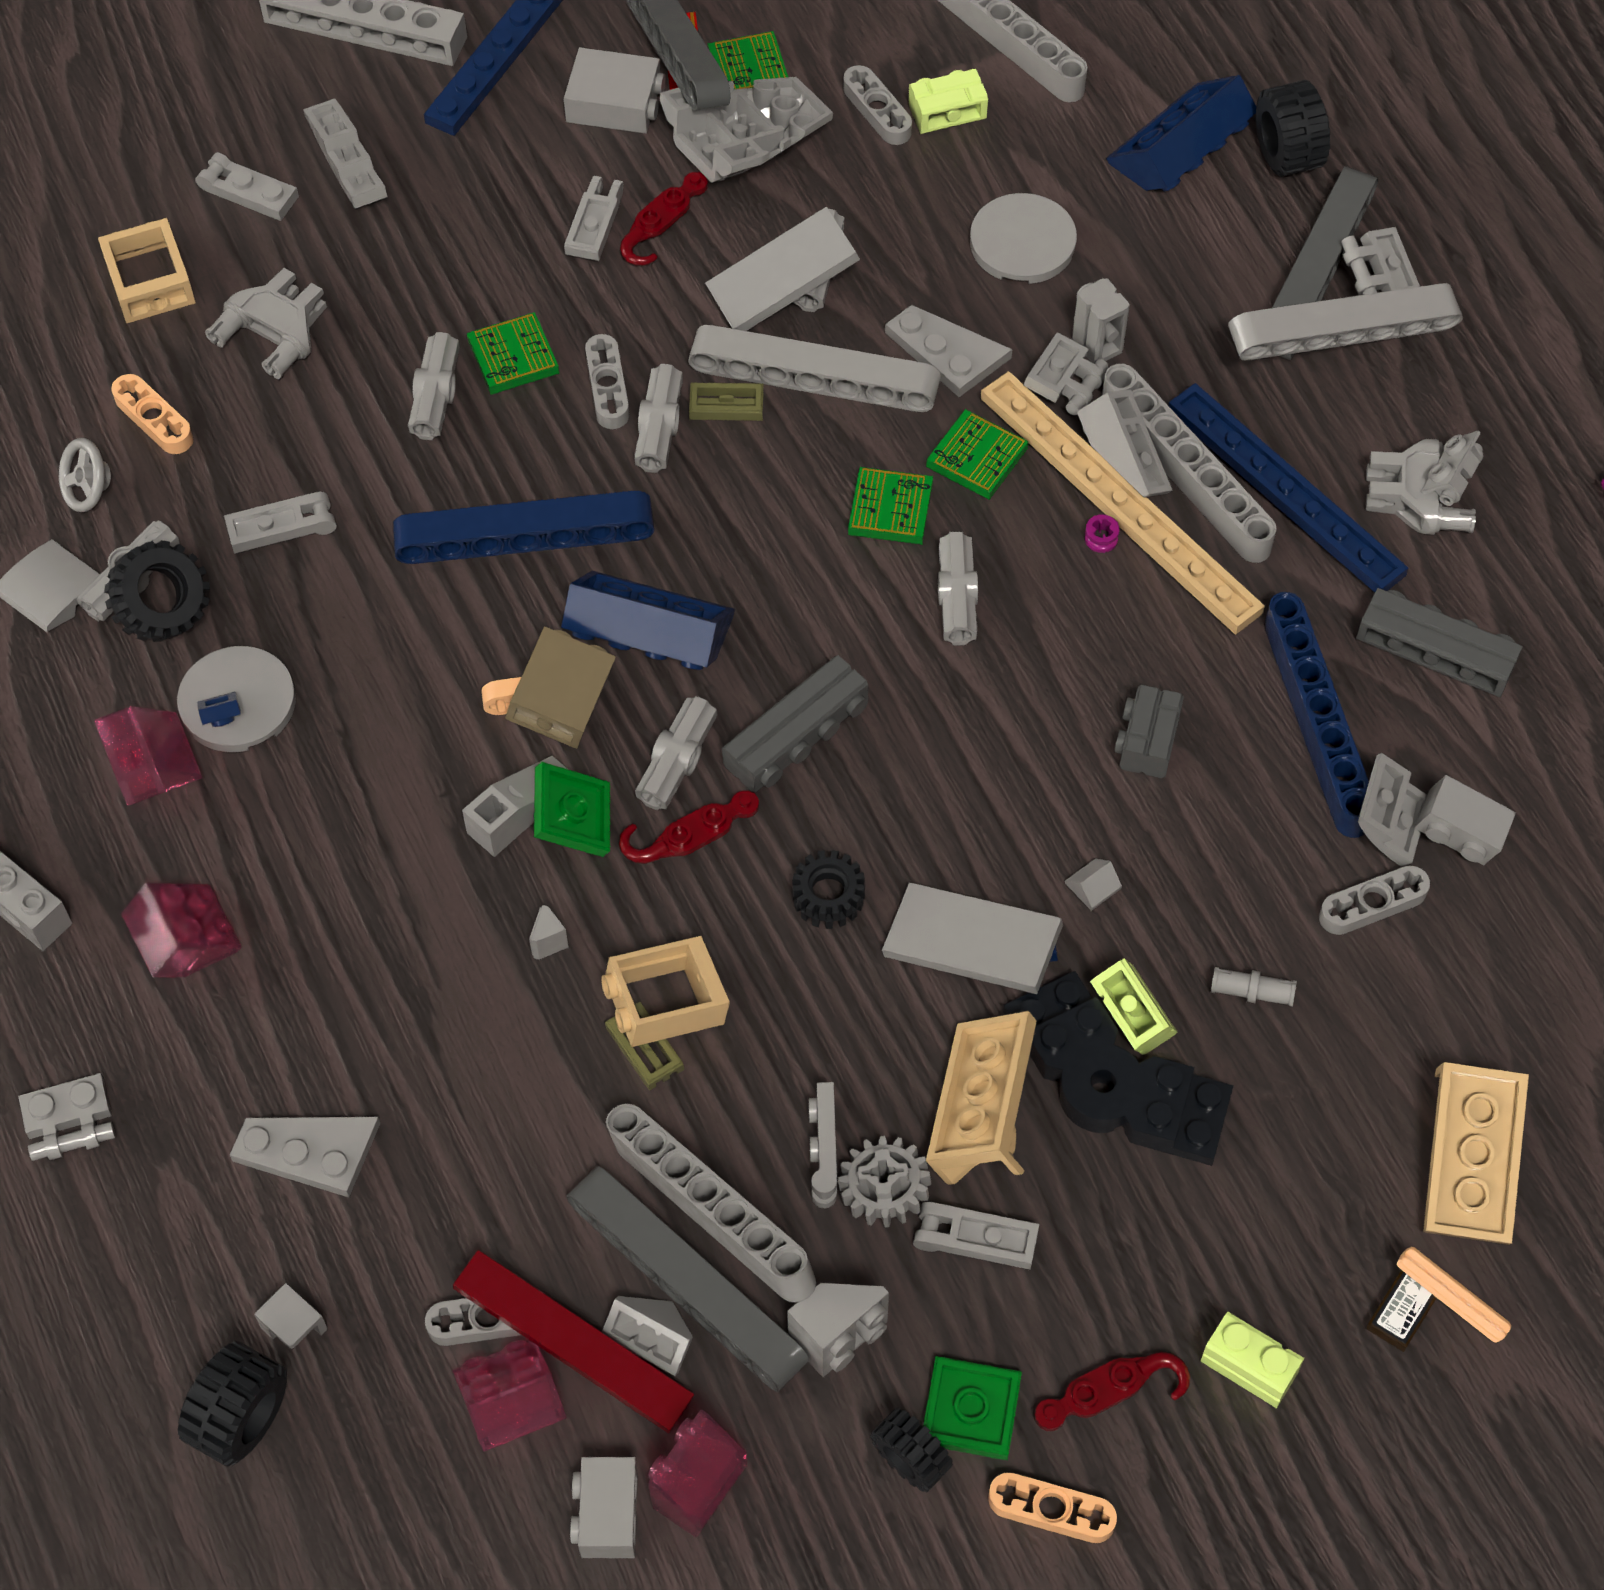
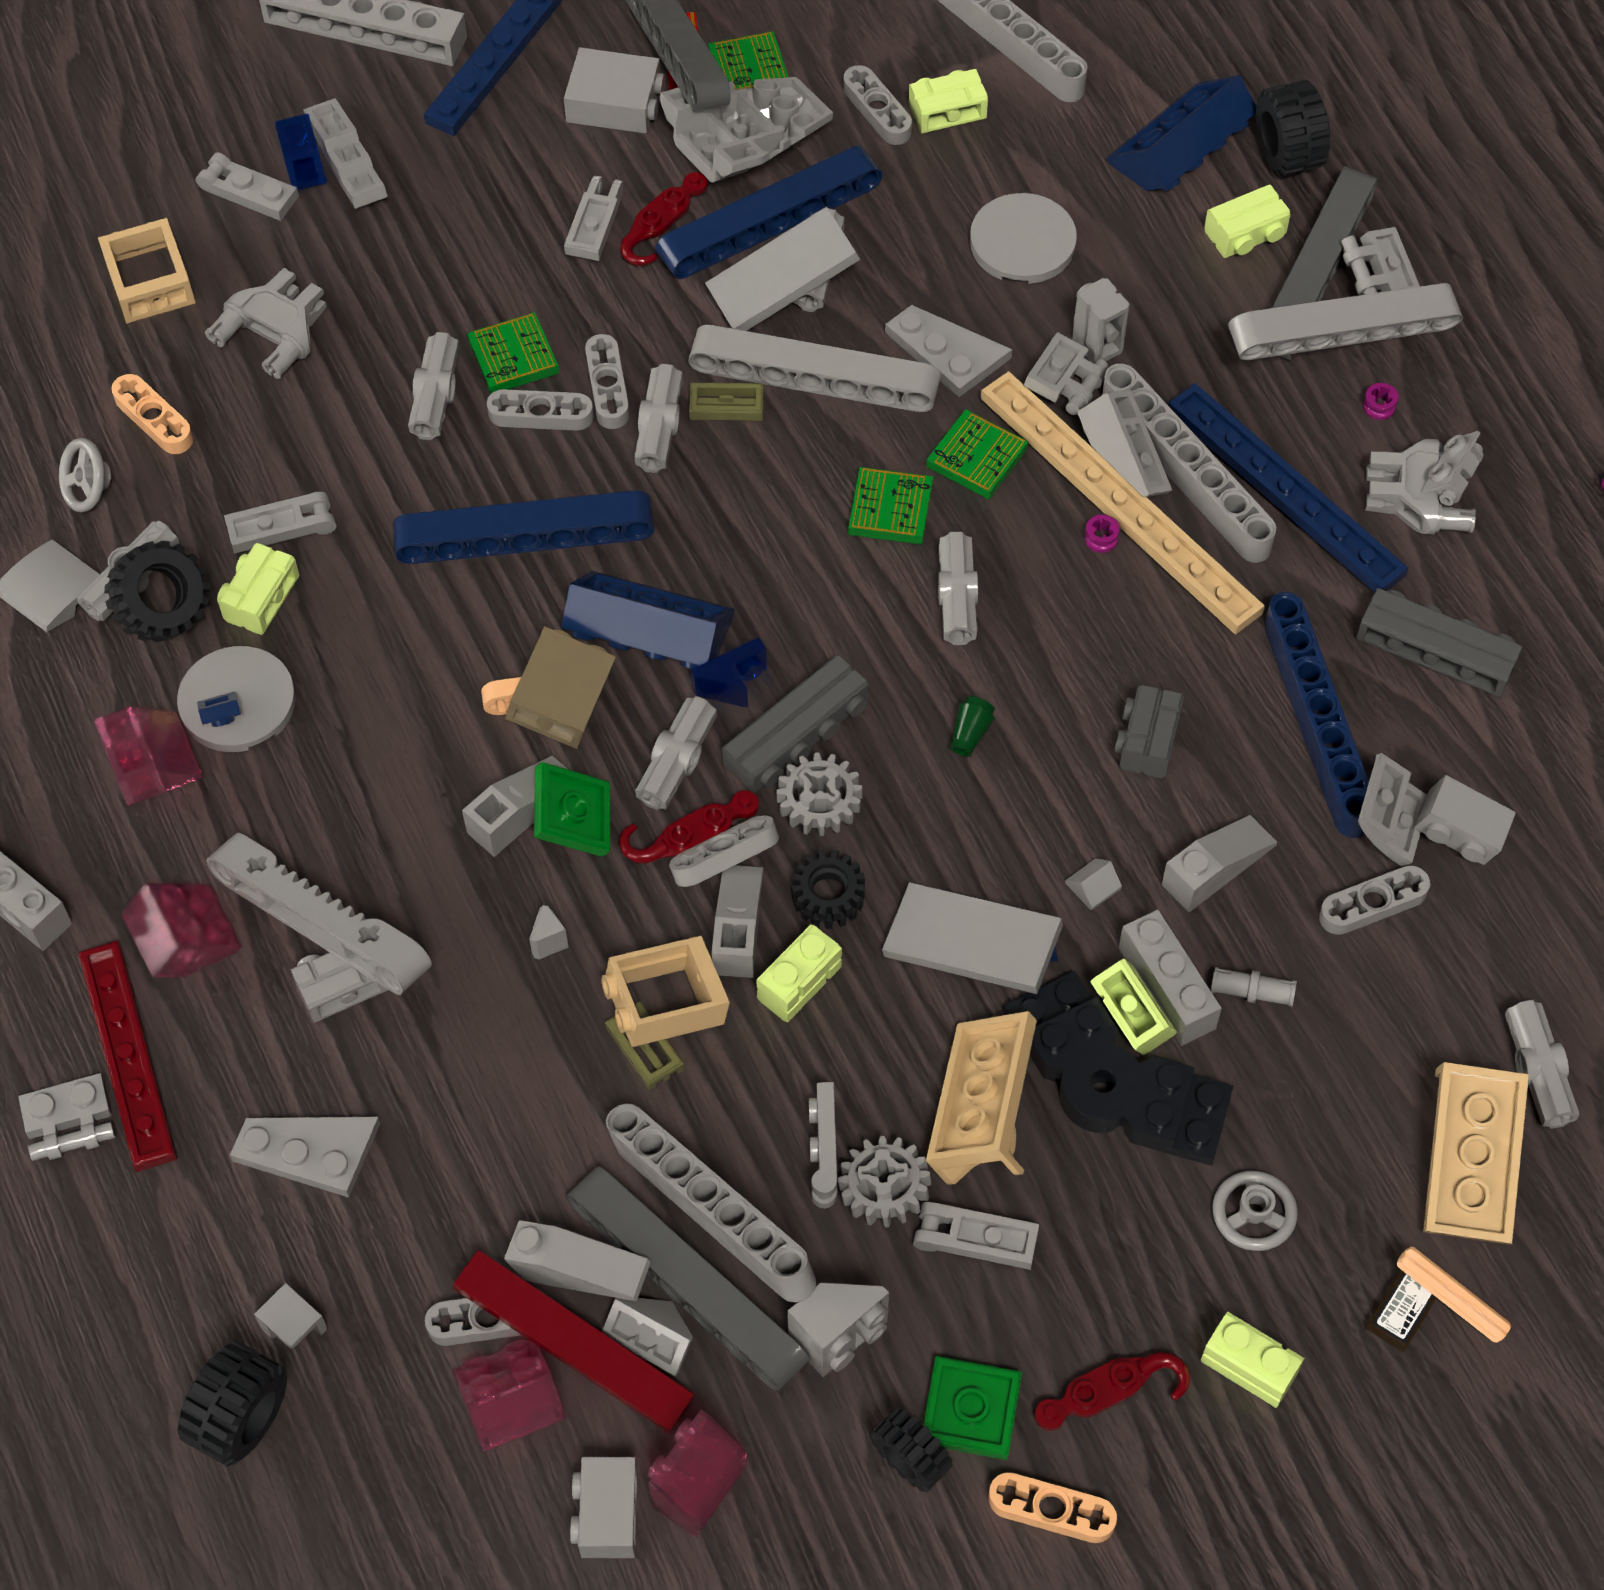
none -> dark red tile [78,941,177,1172]
none -> light grey gear [206,833,432,995]
none -> yellowish green brick [217,543,300,635]
none -> clear blue slope [274,113,327,190]
none -> light grey brick [290,952,388,1023]
none -> light grey beam [486,389,594,431]
none -> light grey slope [504,1220,651,1302]
none -> dark blue beam [656,146,883,279]
none -> light grey beam [669,815,779,887]
none -> clear blue slope [691,637,767,707]
none -> light grey slope [712,865,763,978]
none -> yellowish green brick [756,924,842,1023]
none -> light grey gear [777,752,862,836]
none -> dark green cone [949,696,995,757]
none -> light grey brick [1119,910,1222,1046]
none -> light grey slope [1162,815,1277,913]
none -> yellowish green brick [1204,185,1290,258]
none -> light grey piece [1212,1171,1298,1251]
none -> magenta bush [1363,383,1399,420]
none -> light grey piece [1505,1000,1580,1129]

